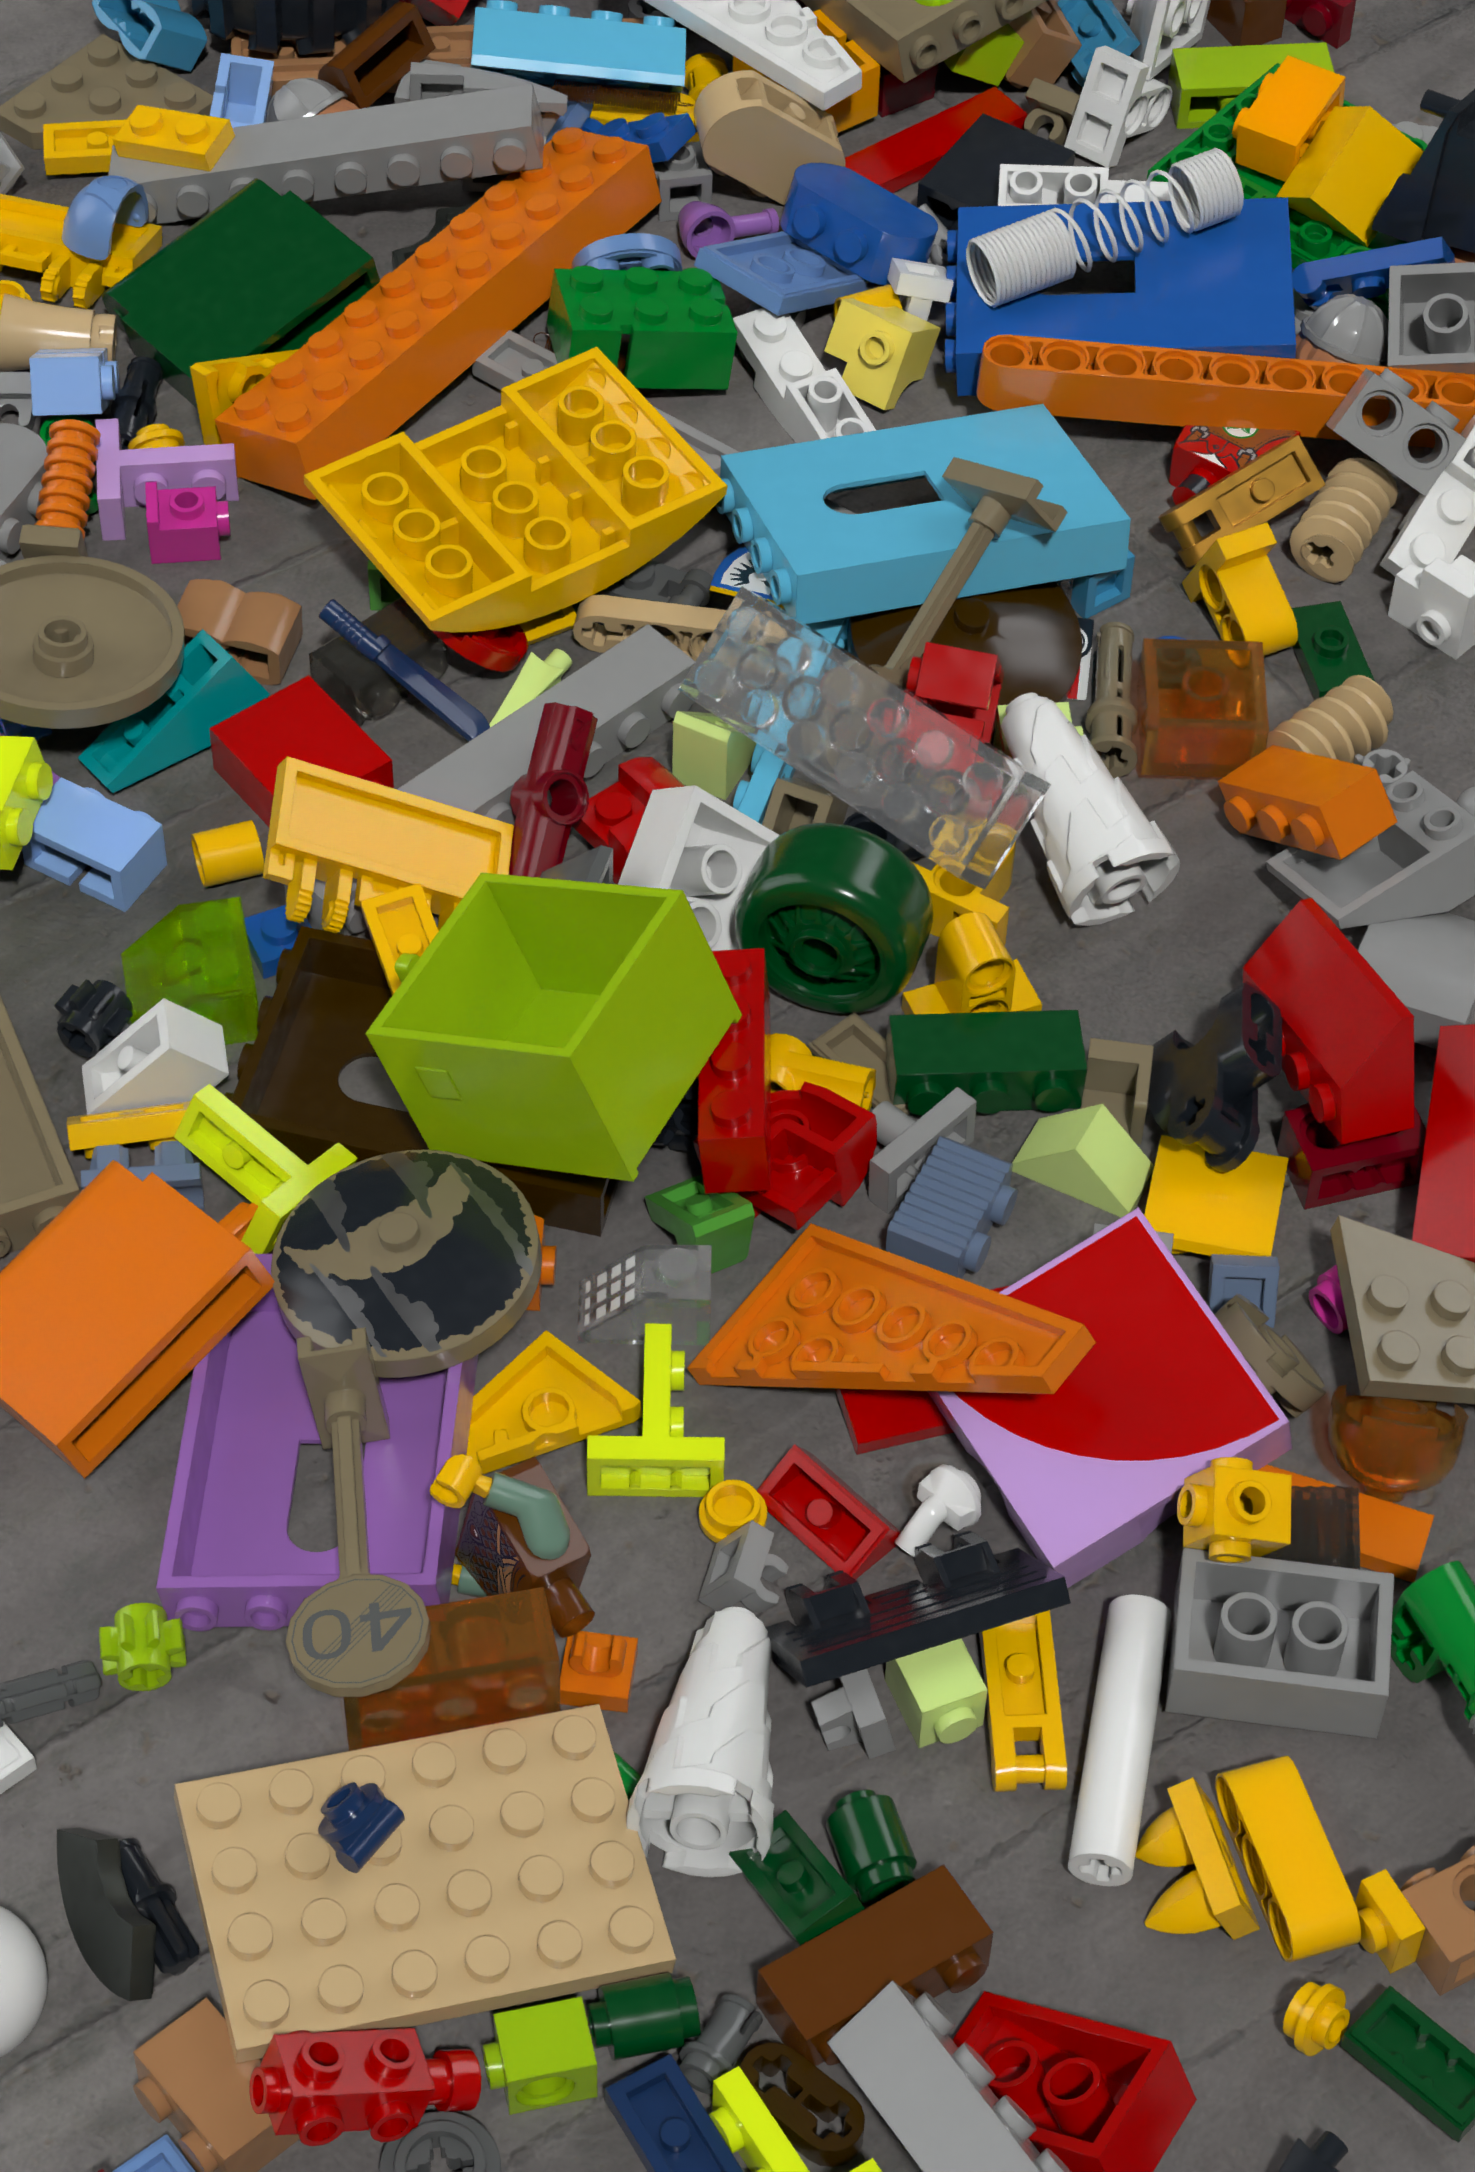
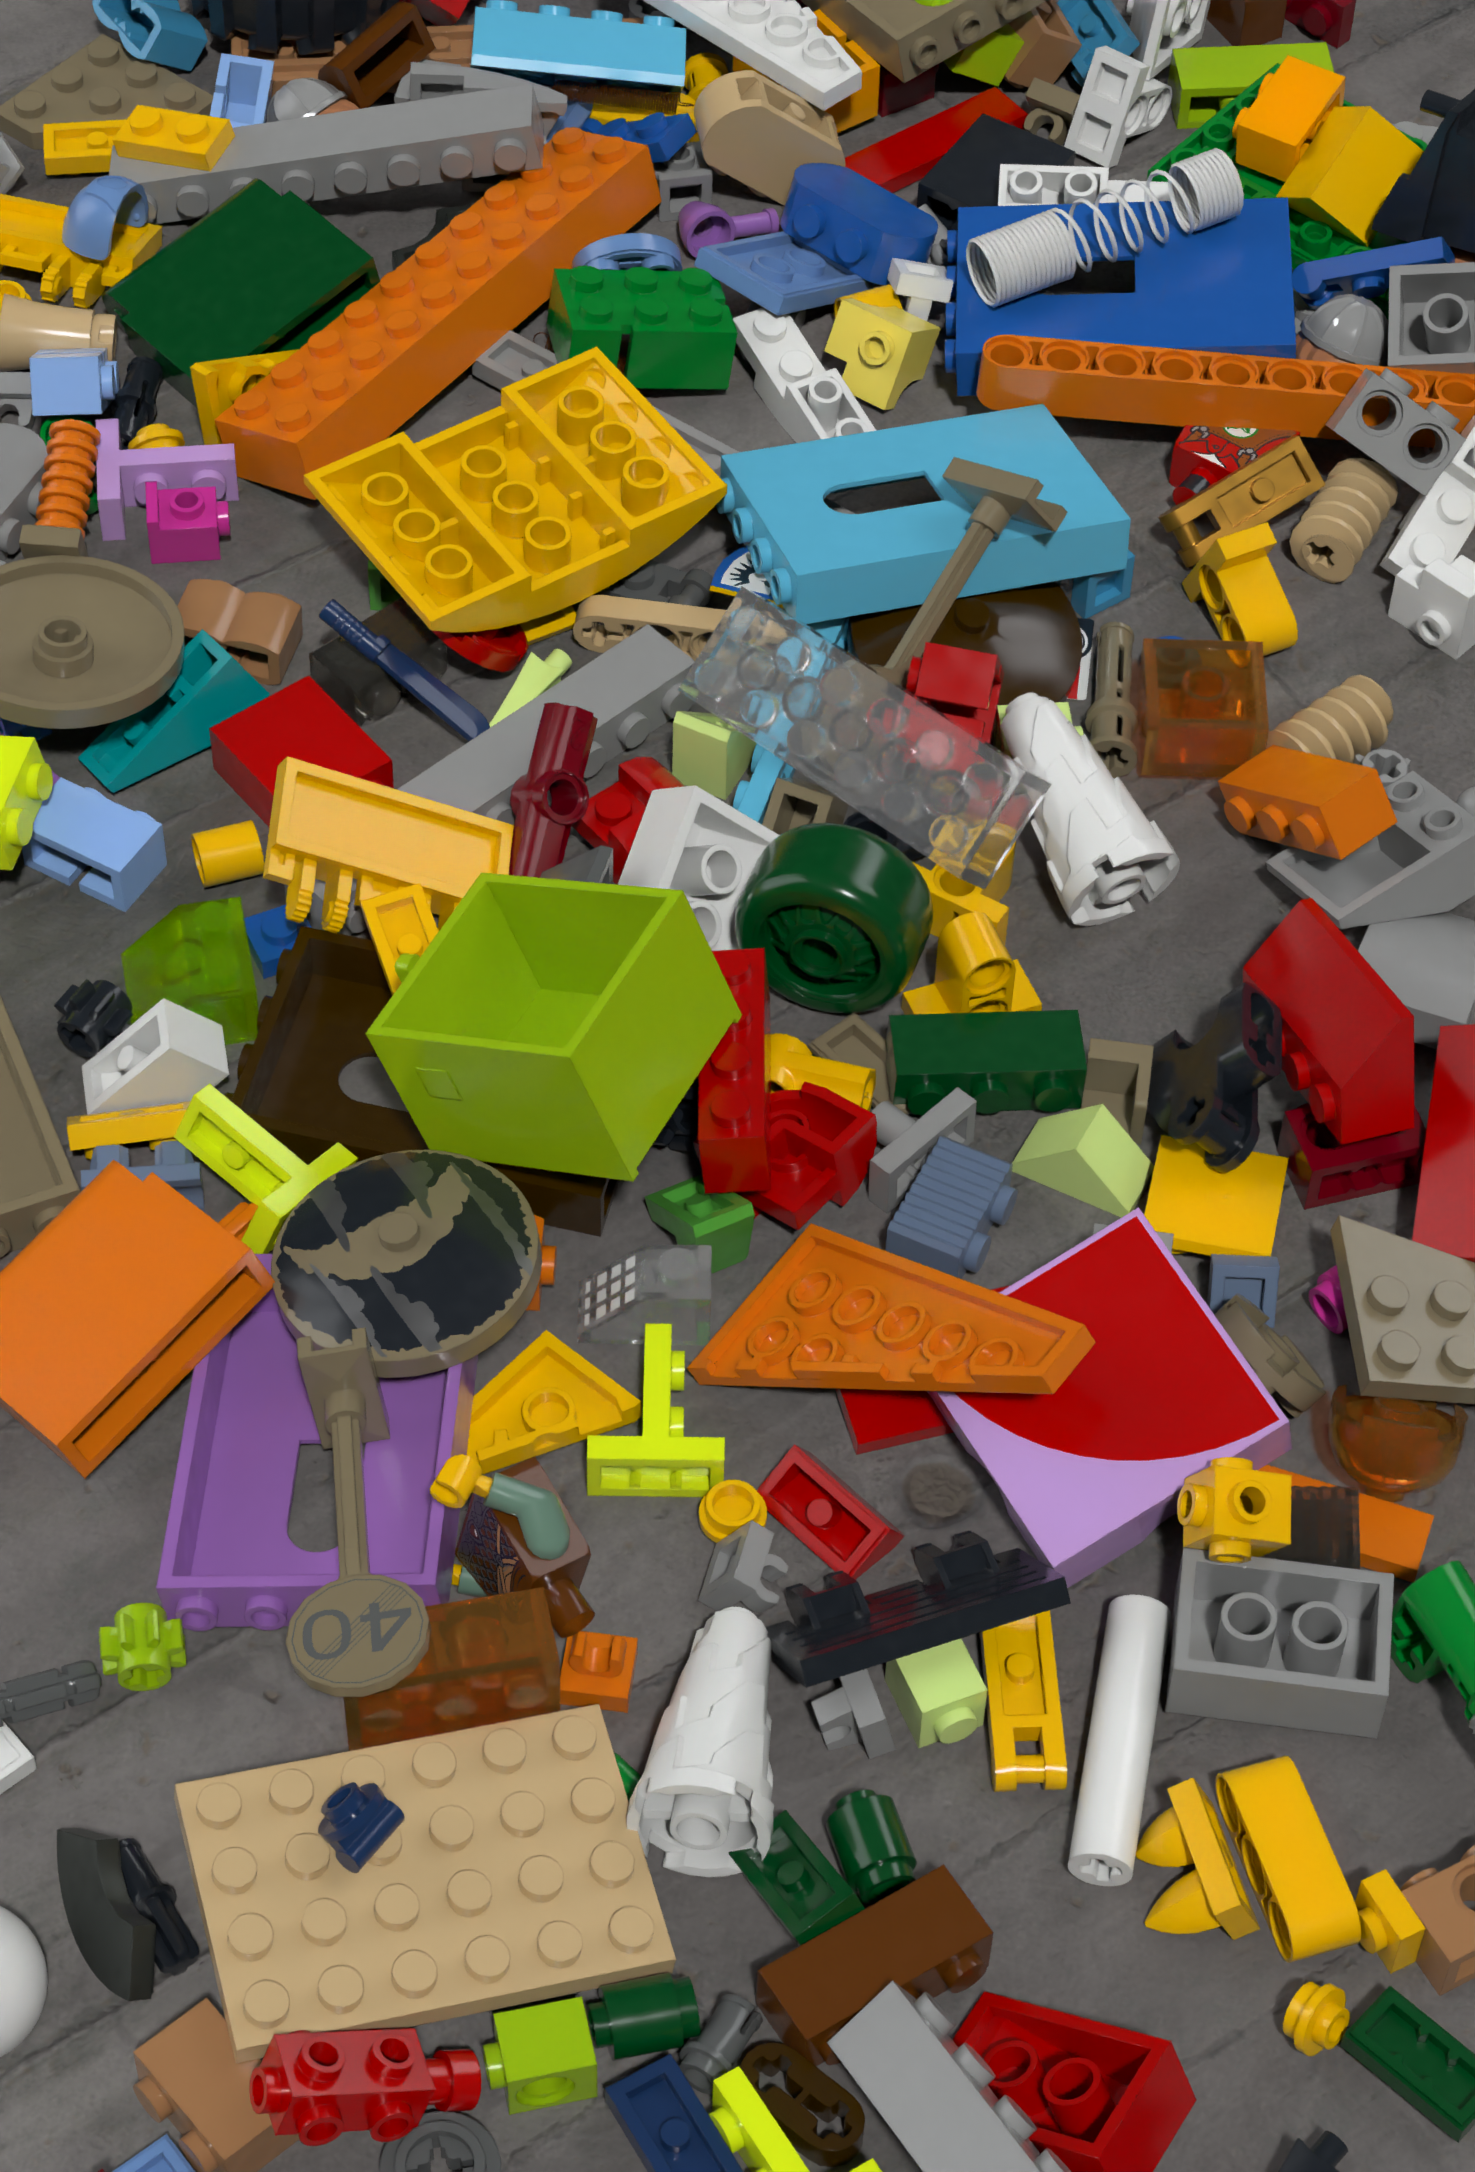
white plate [895,1464,981,1557] -> none
dark green plate [1291,601,1375,700] -> none

